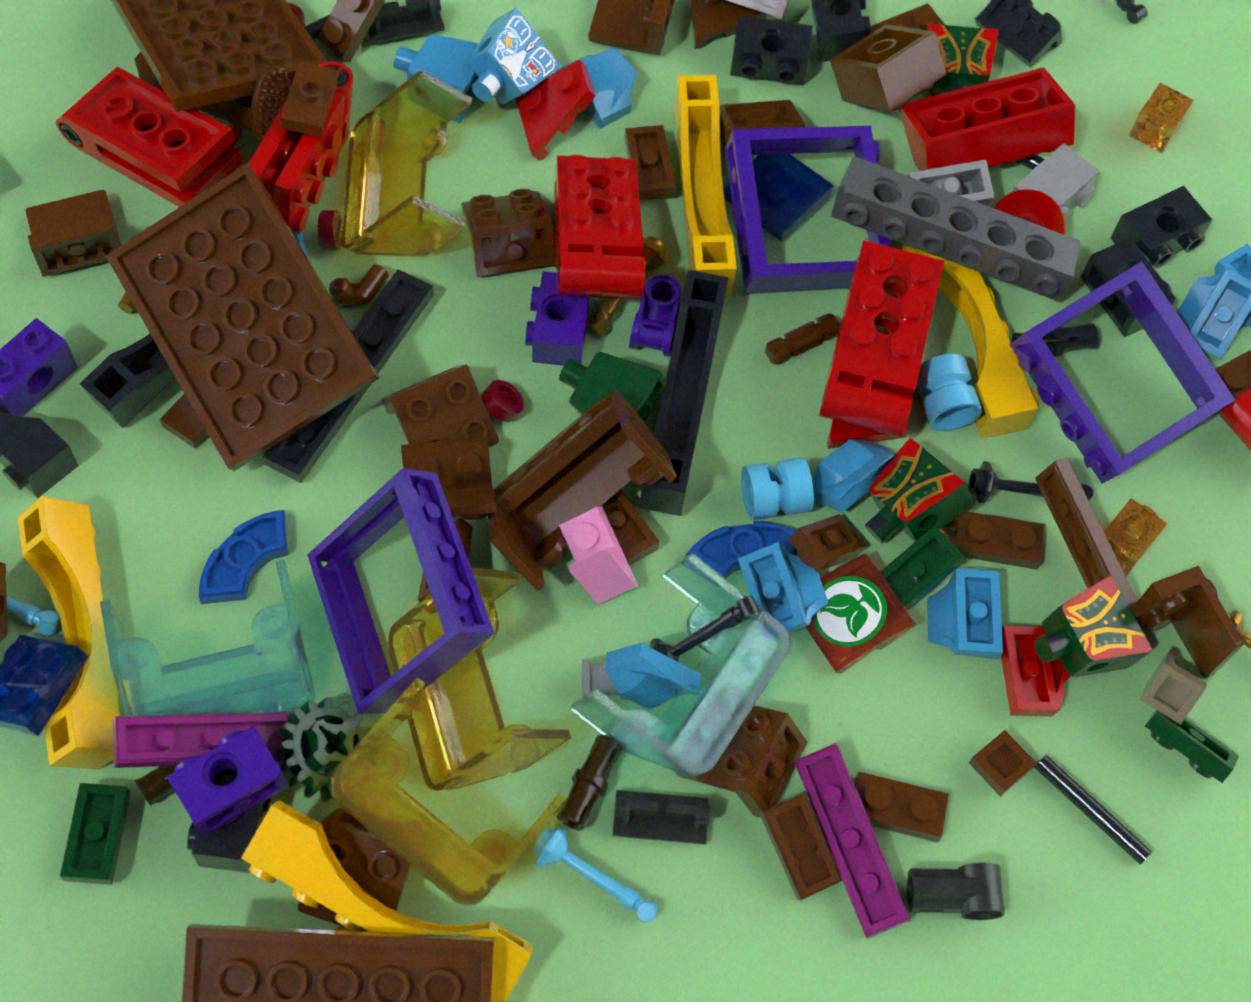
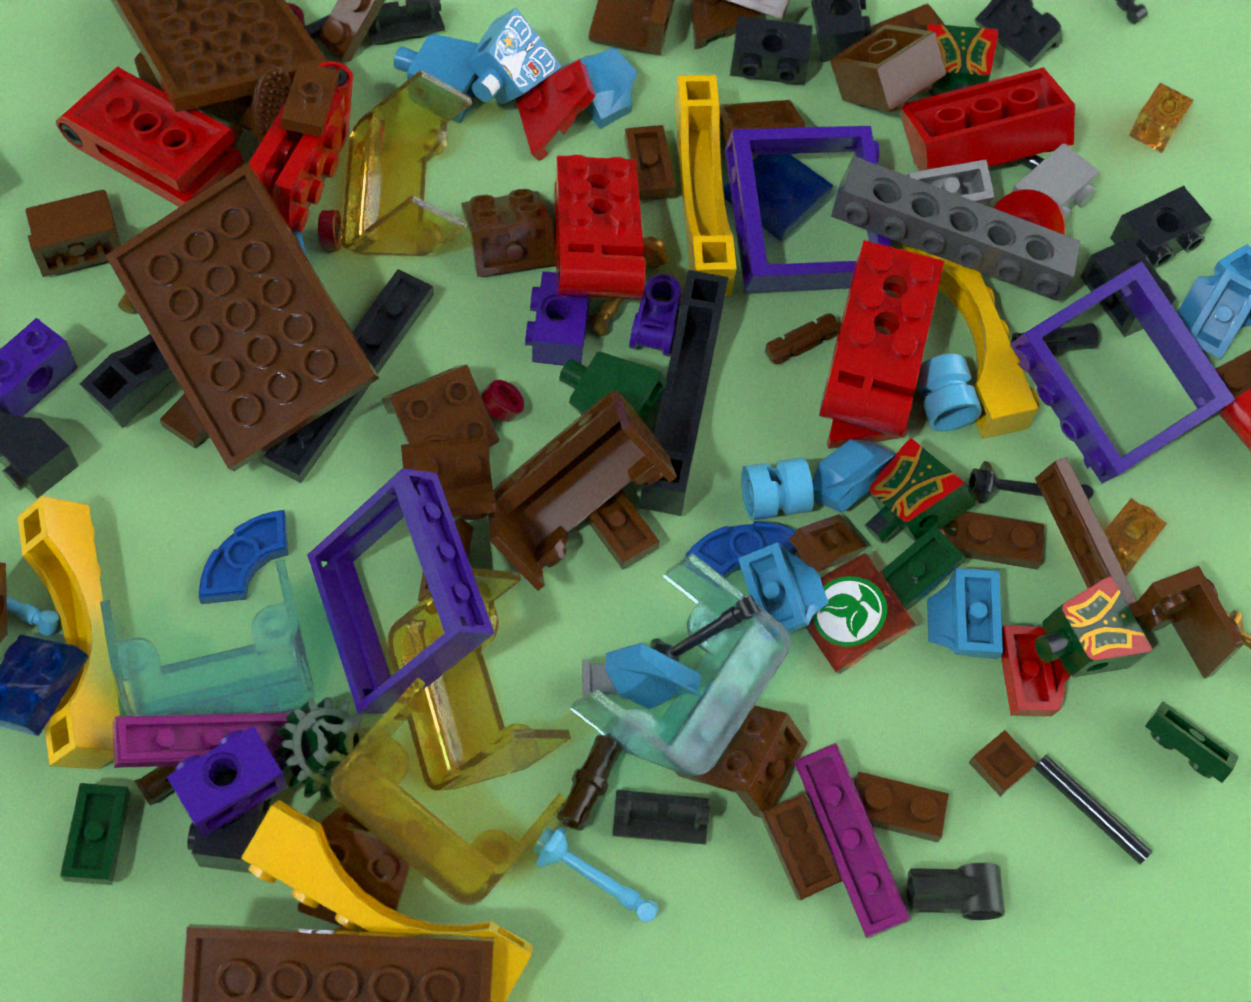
reddish brown arm [329,264,389,307] -> none
bright pink slope [559,506,638,605] -> none
dark tan panel [1140,650,1207,725] -> none

